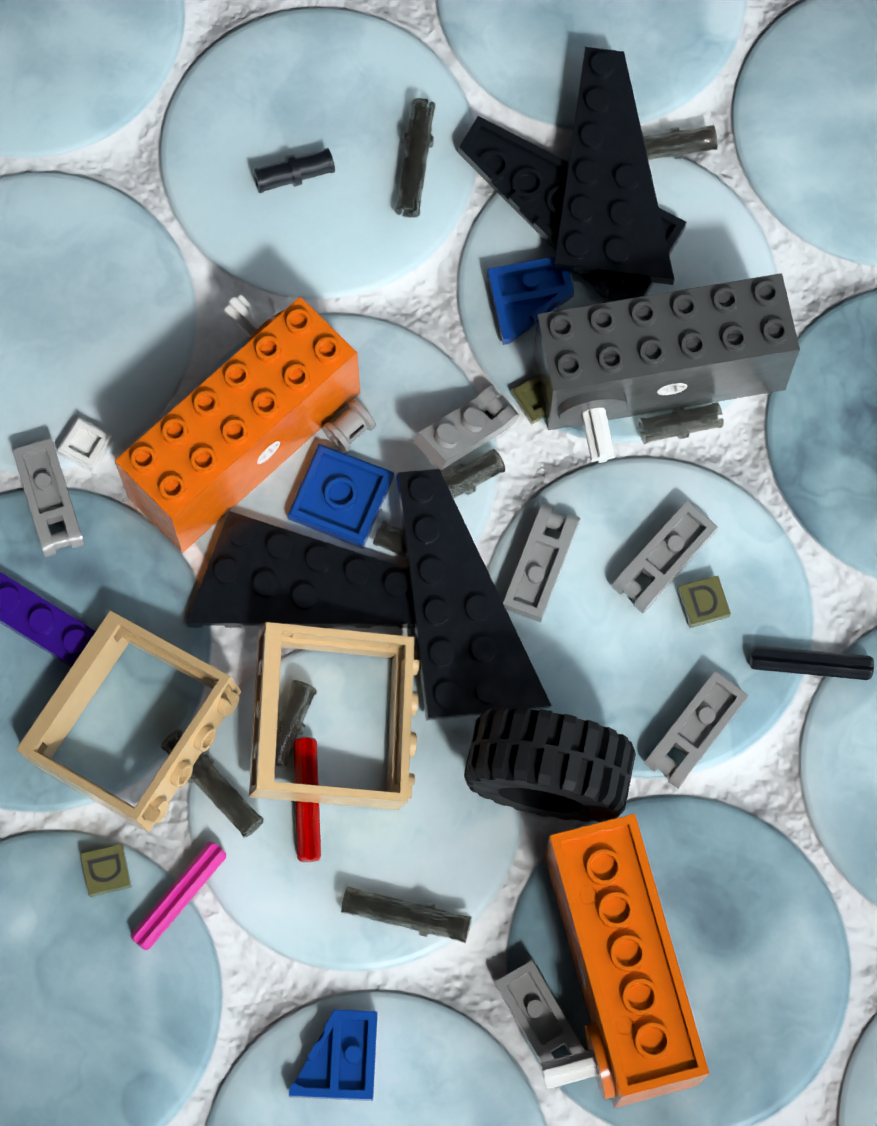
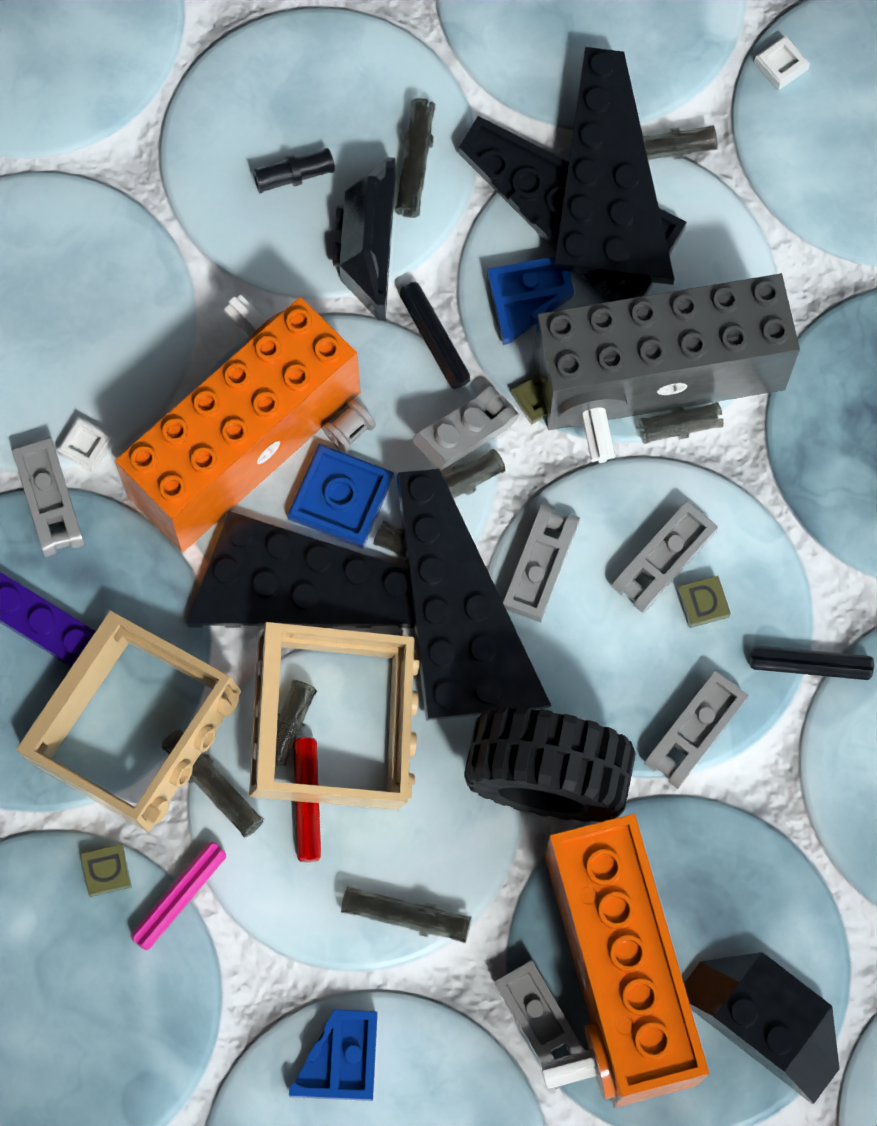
none -> black wedge [333,157,396,320]
none -> black axle [400,282,470,389]
none -> black wedge [684,952,840,1104]
none -> white tile [754,35,810,91]

